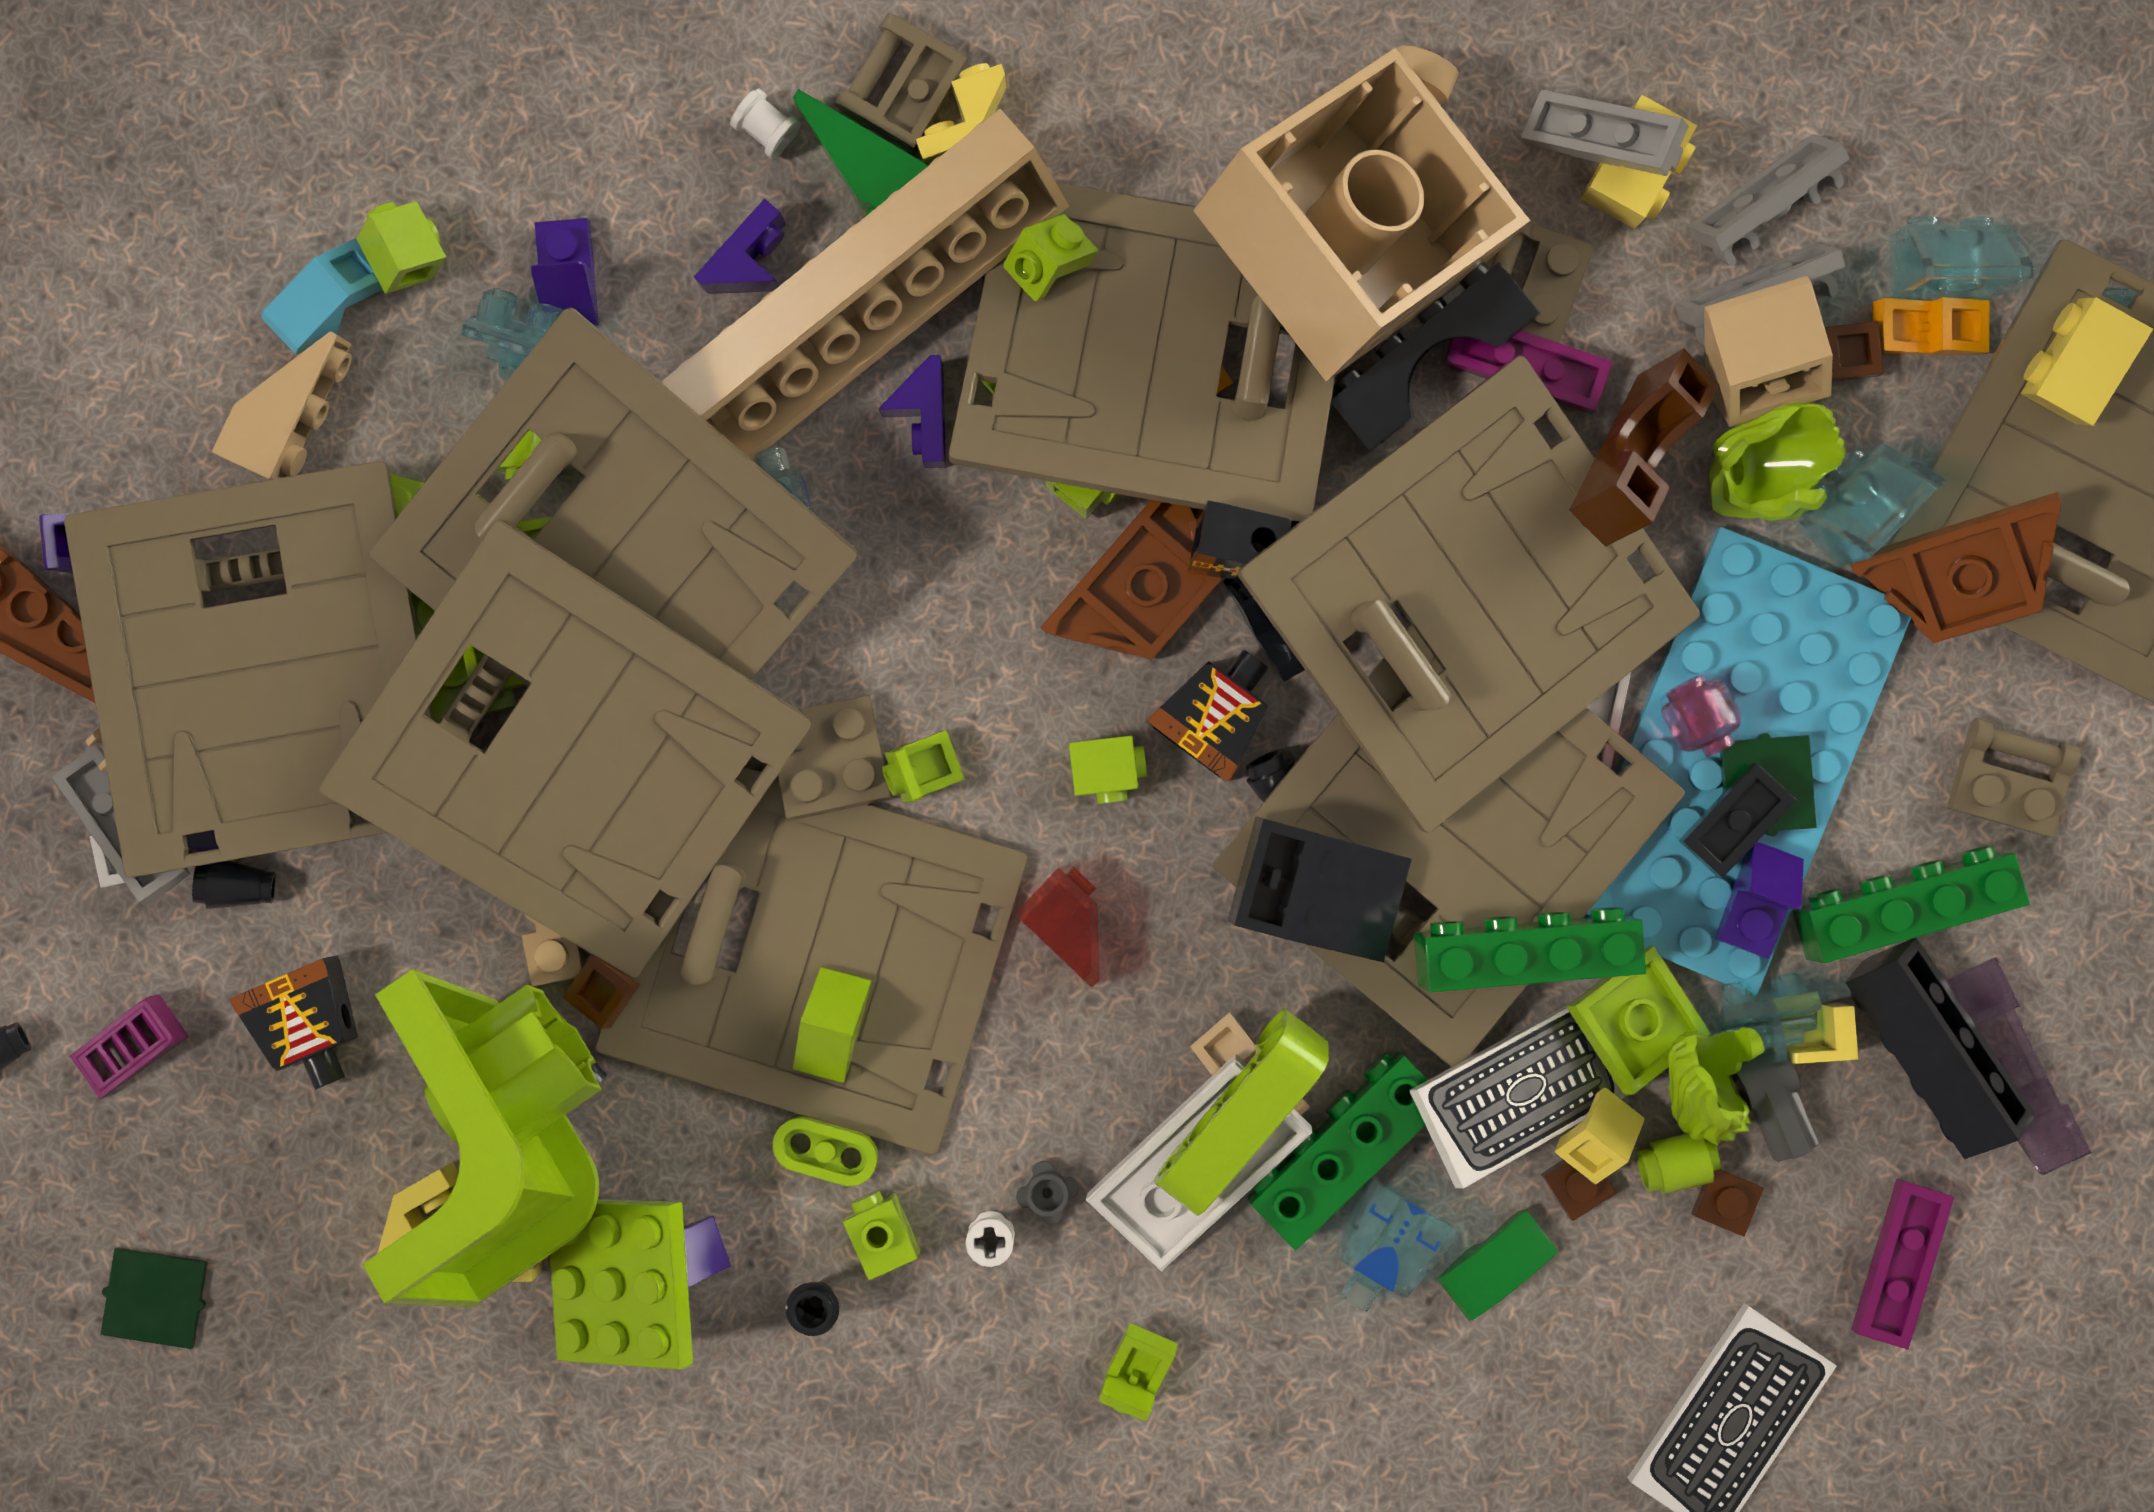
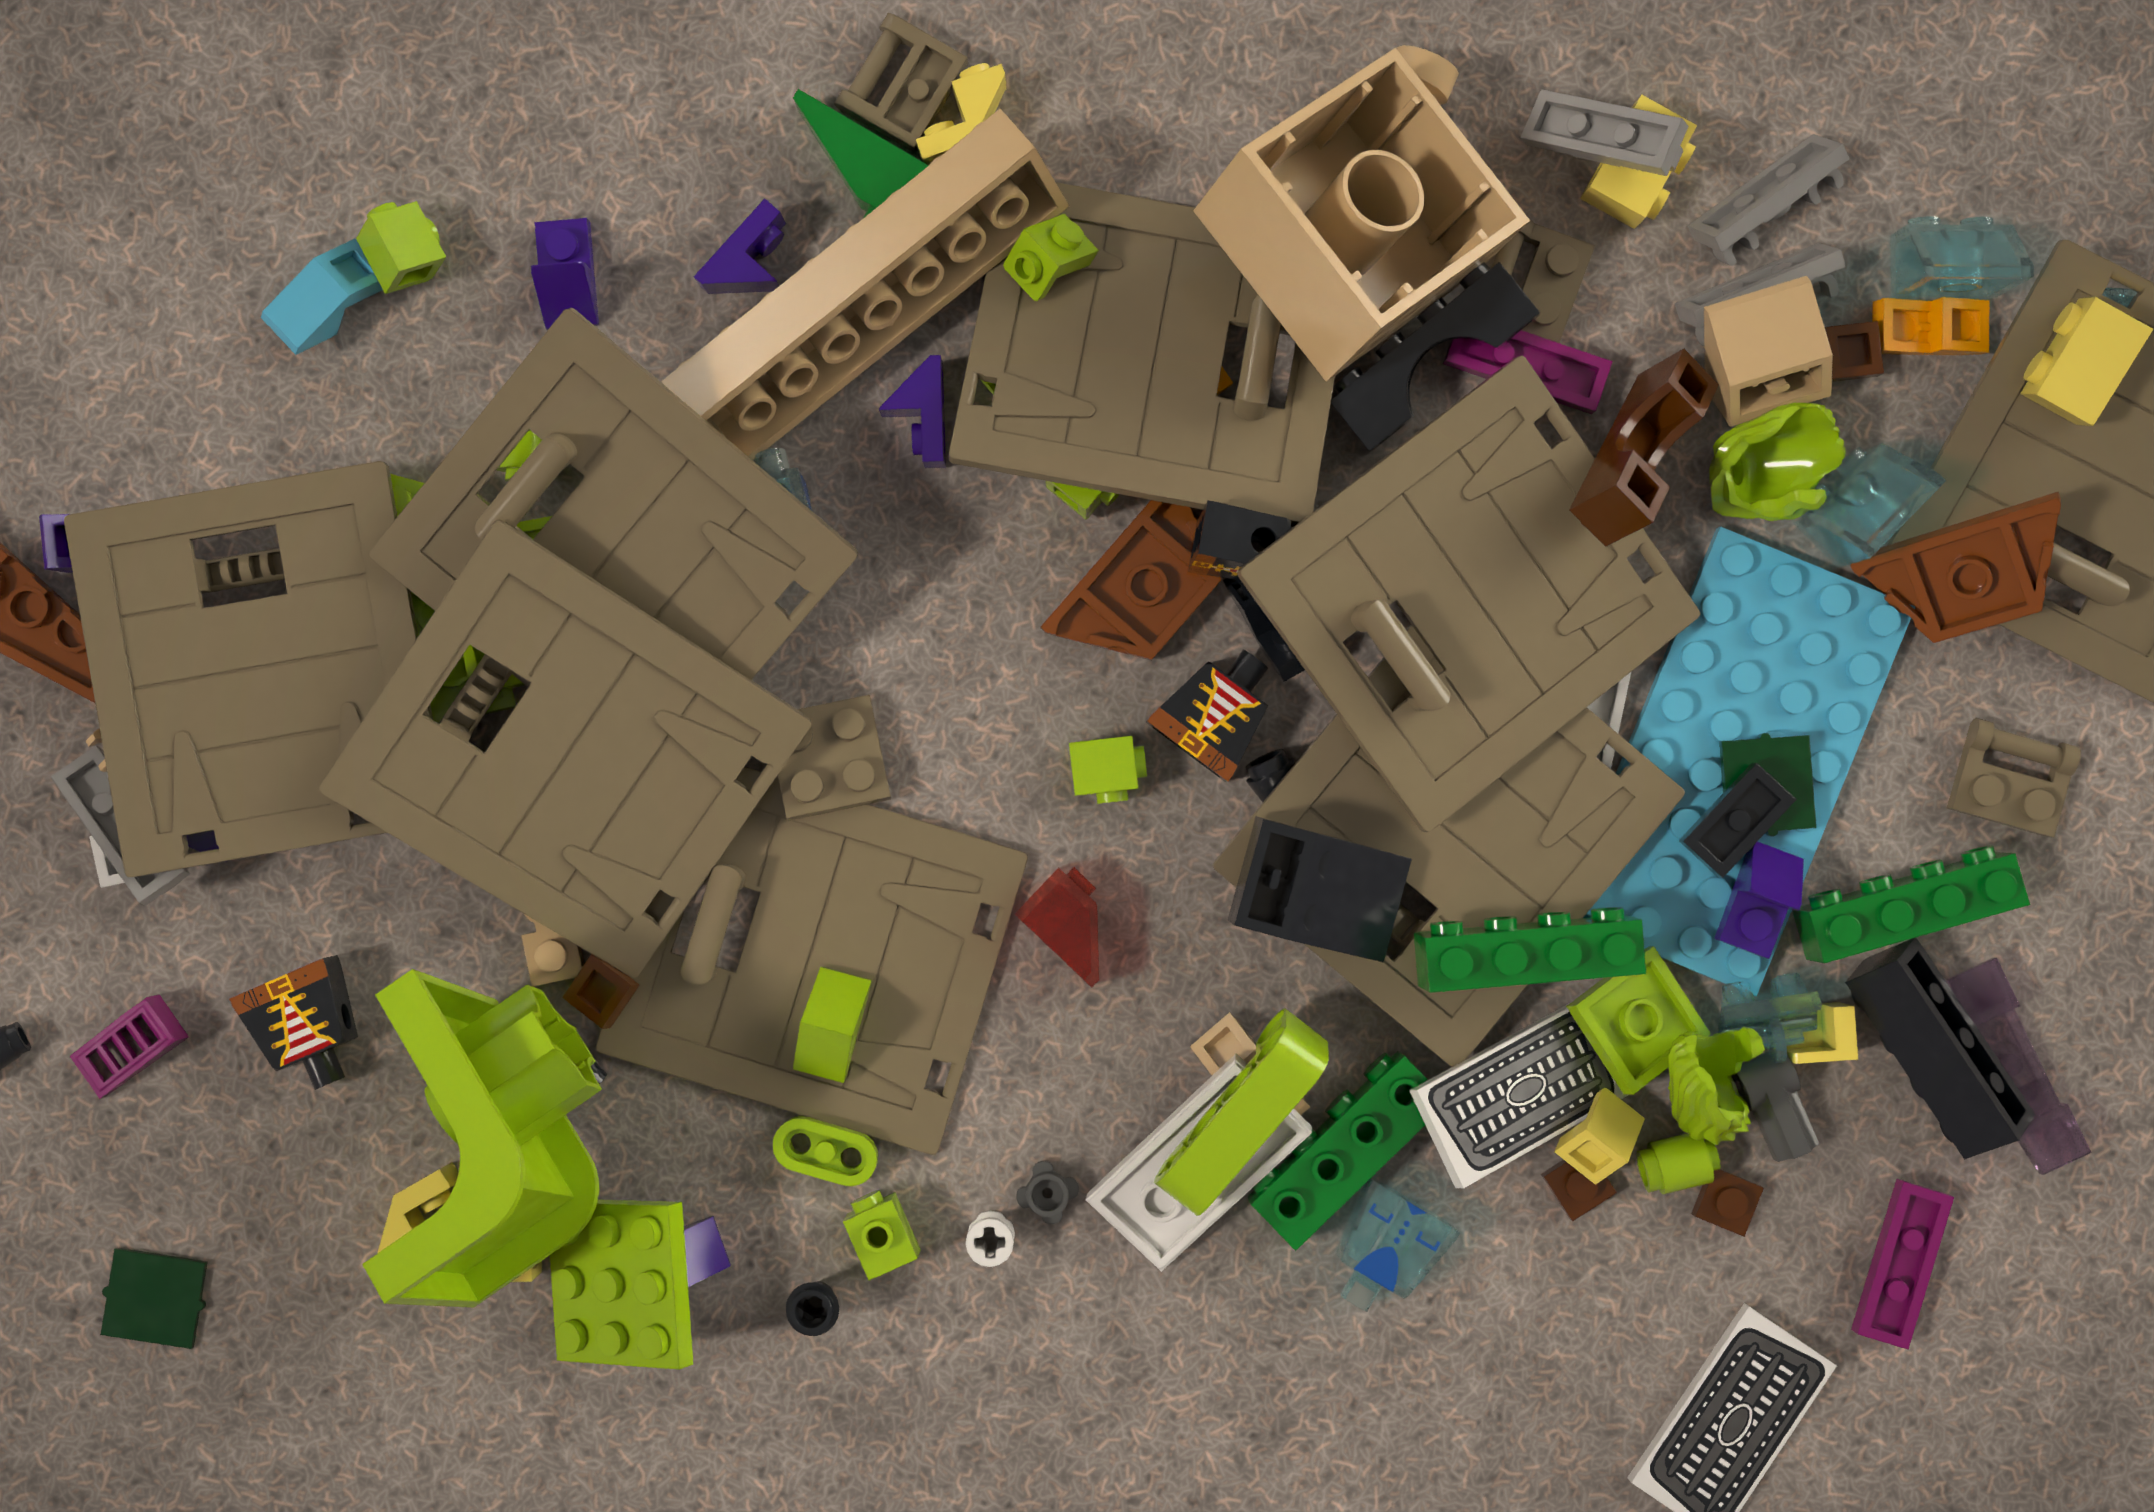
black cone [192,861,276,909] -> none
tan slope [212,331,352,480] -> none
clear light blue hips [461,288,564,381] -> none
white bush [730,88,801,159] -> none
lime bracket [882,730,965,802] -> none
lime bracket [1099,1322,1178,1421] -> none
green slope [1436,1209,1559,1321] -> none
clear pink head [1661,673,1743,757] -> none

